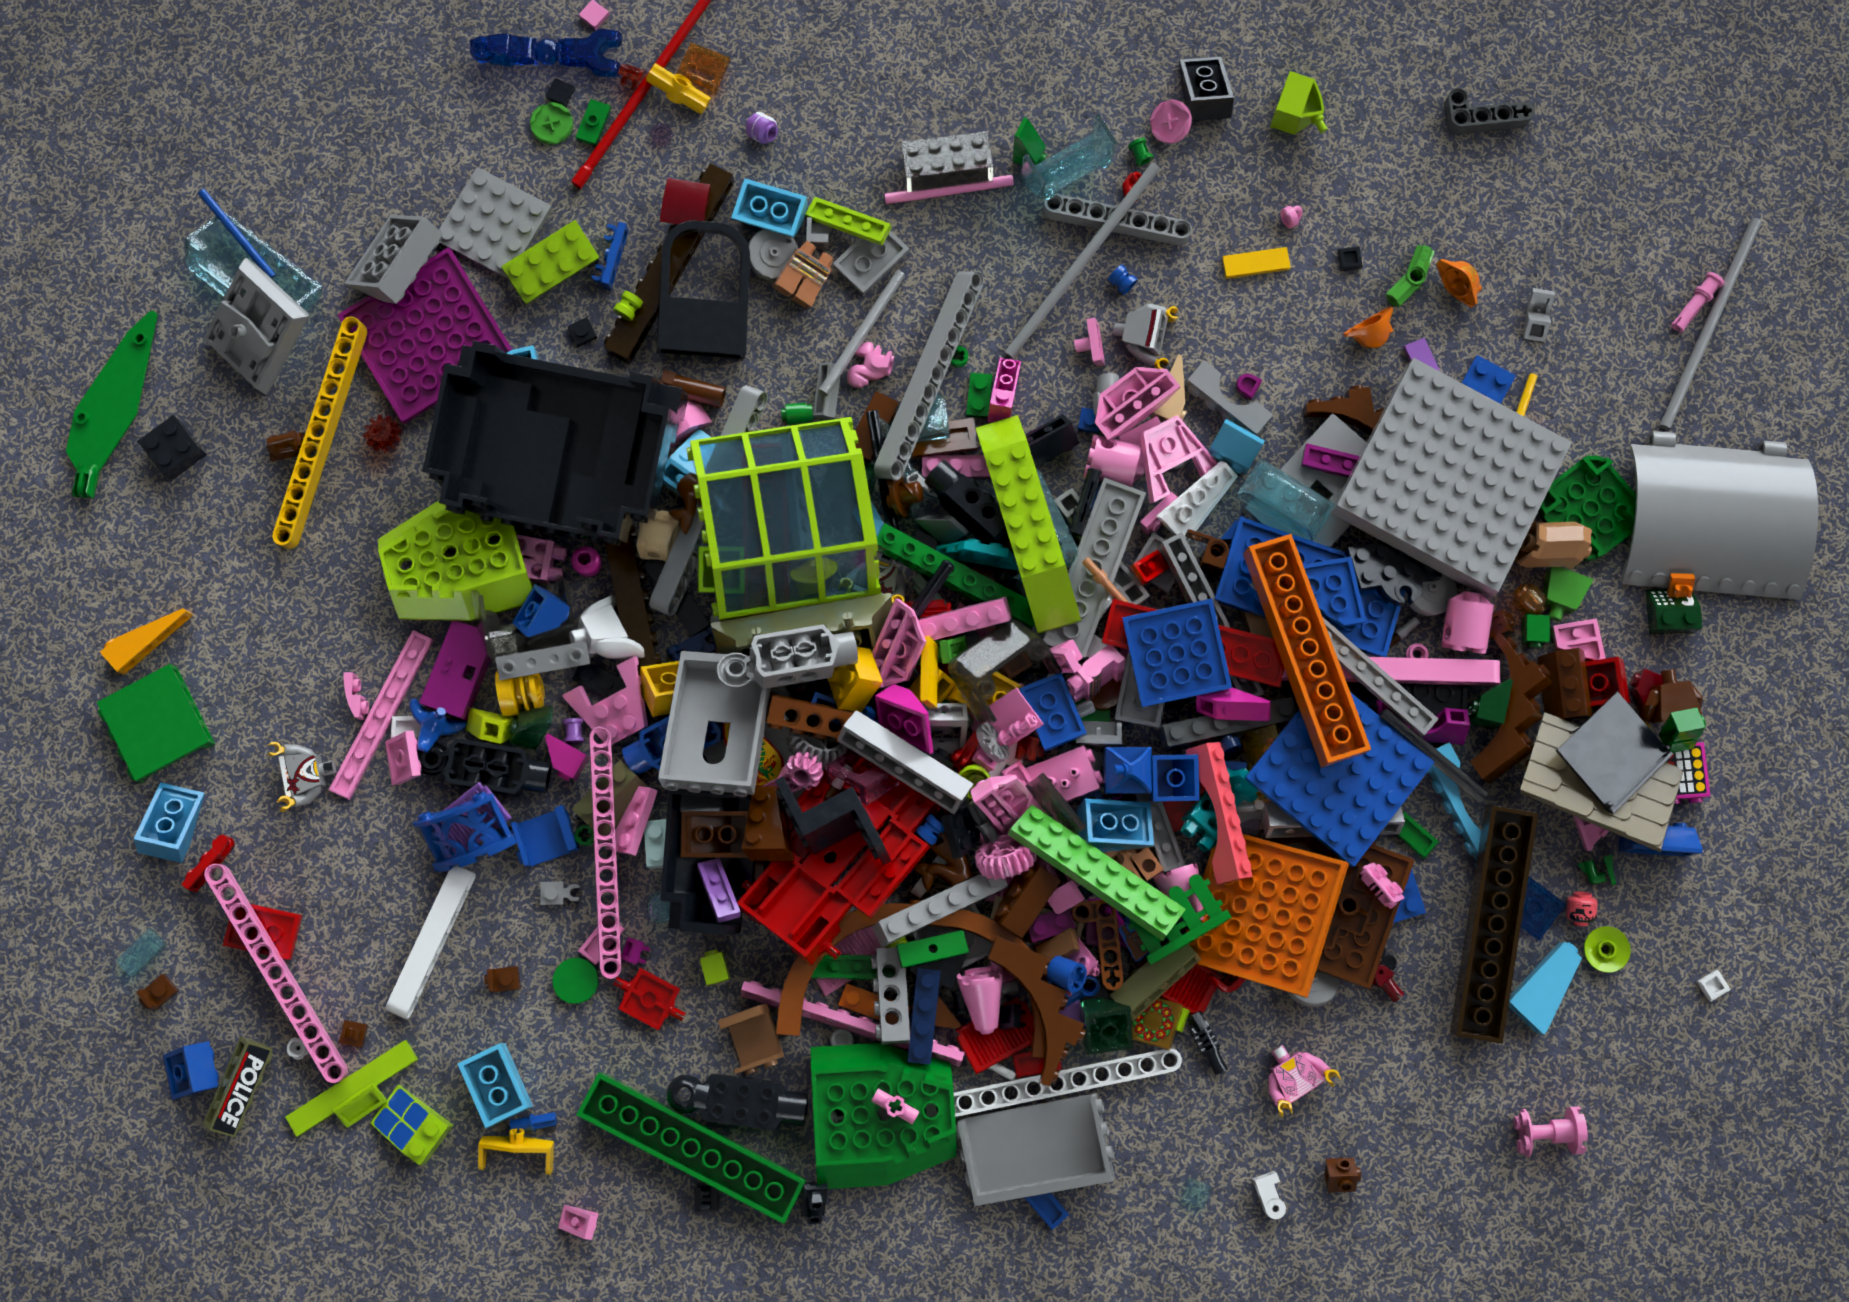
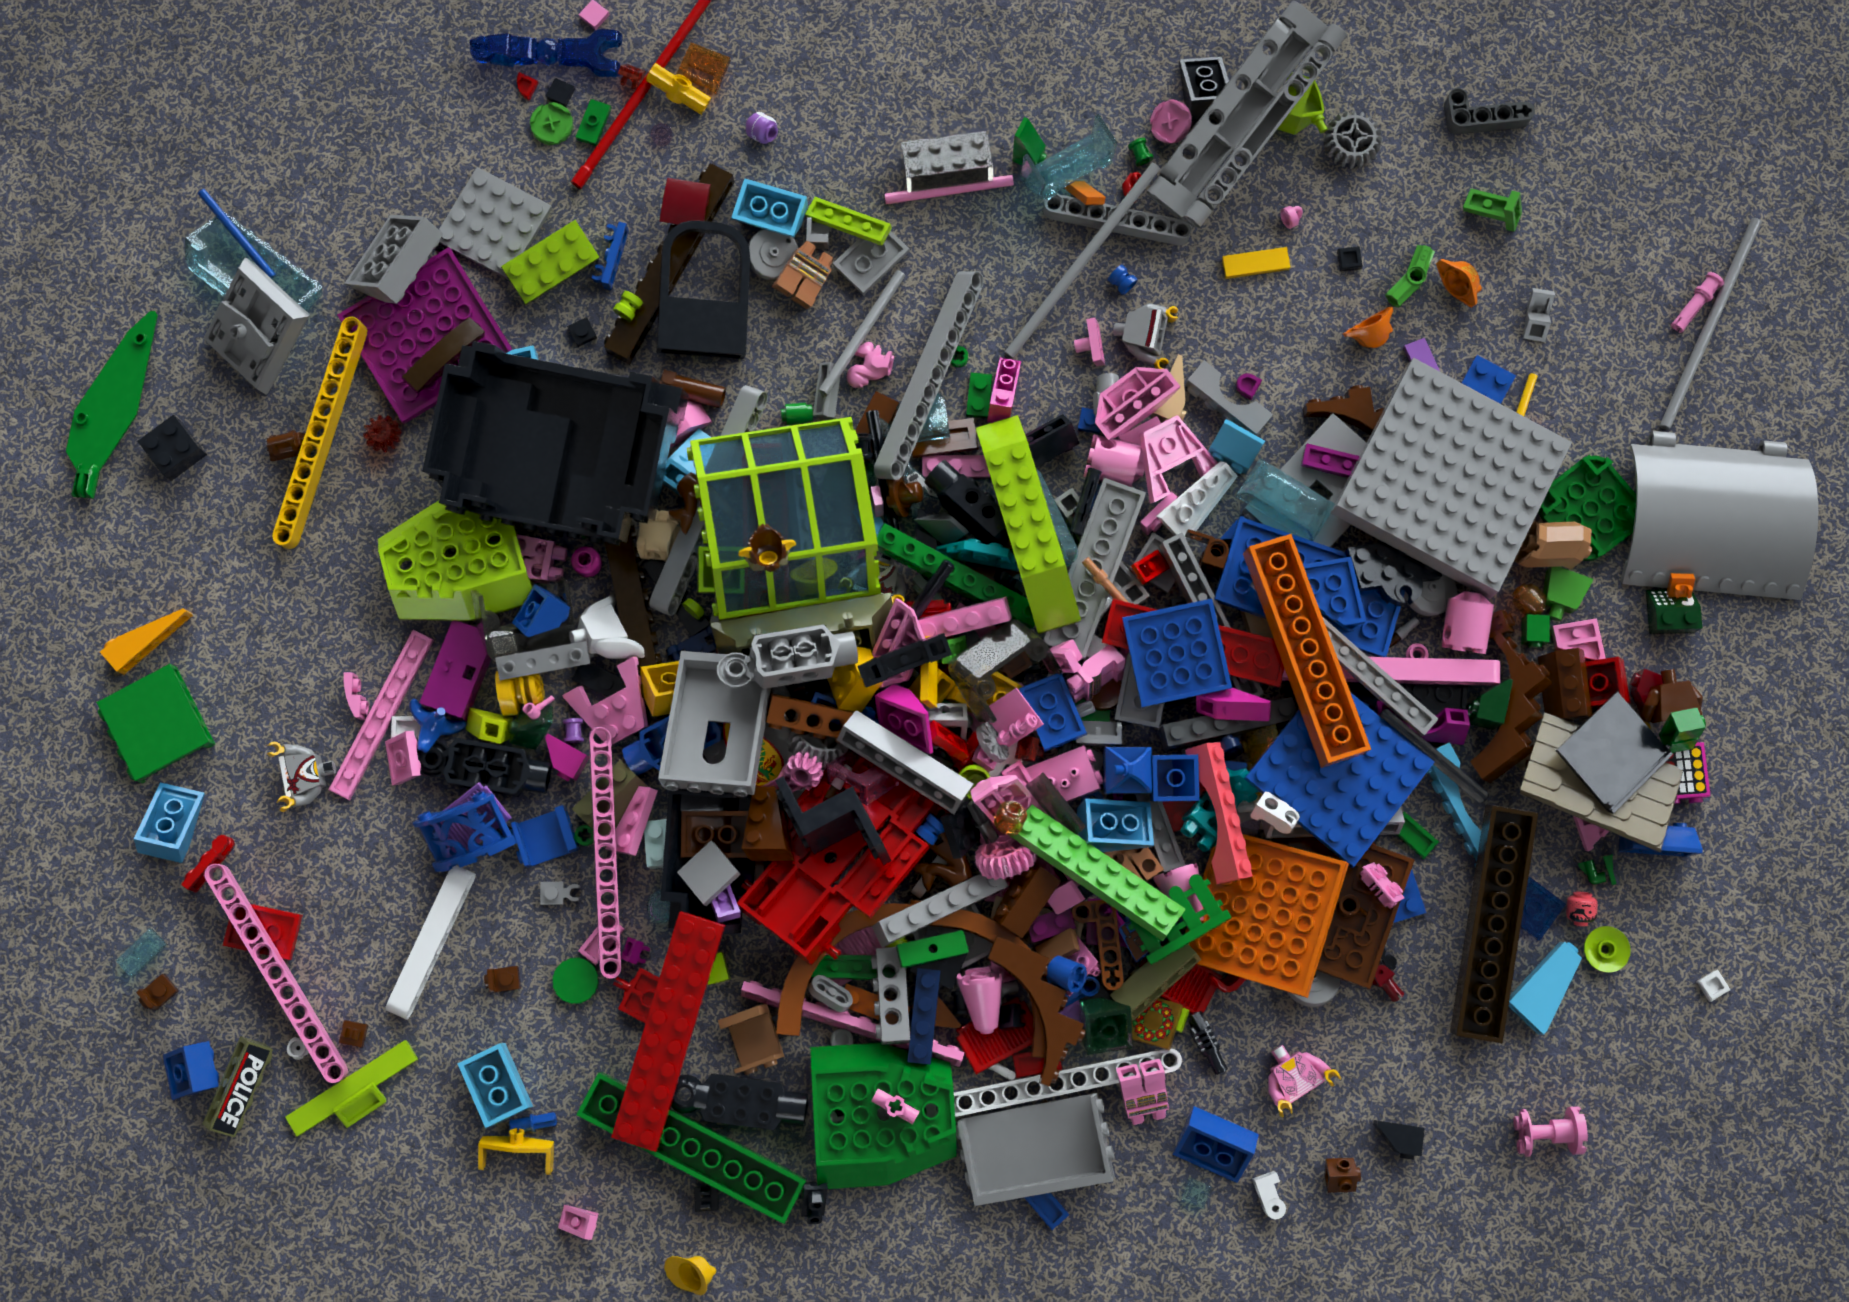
slope [370,1084,454,1165] -> none
none -> dark brown slope [402,317,485,393]
none -> red tile [517,72,539,101]
none -> bright pink hand [522,695,555,719]
none -> red plate [611,911,725,1152]
none -> yellow piece [664,1256,716,1296]
none -> light grey tile [677,841,741,906]
none -> lime tile [682,598,704,620]
none -> reddish brown hair [738,524,796,572]
none -> light grey plate [808,975,853,1012]
none -> black bush [855,433,873,459]
none -> black slope [858,633,952,688]
none -> bright pink tile [870,486,884,517]
none -> red plate [930,720,969,761]
none -> clear orange head [994,801,1027,836]
none -> orange tile [1064,181,1106,205]
none -> bright pink hips [1116,1059,1169,1125]
none -> light grey panel [1146,1,1347,228]
none -> blue slope [1173,1106,1259,1183]
none -> white leg [1250,792,1300,834]
none -> light grey gear [1323,110,1383,169]
none -> black slope [1373,1120,1425,1160]
none -> bright green bracket [1463,188,1522,232]

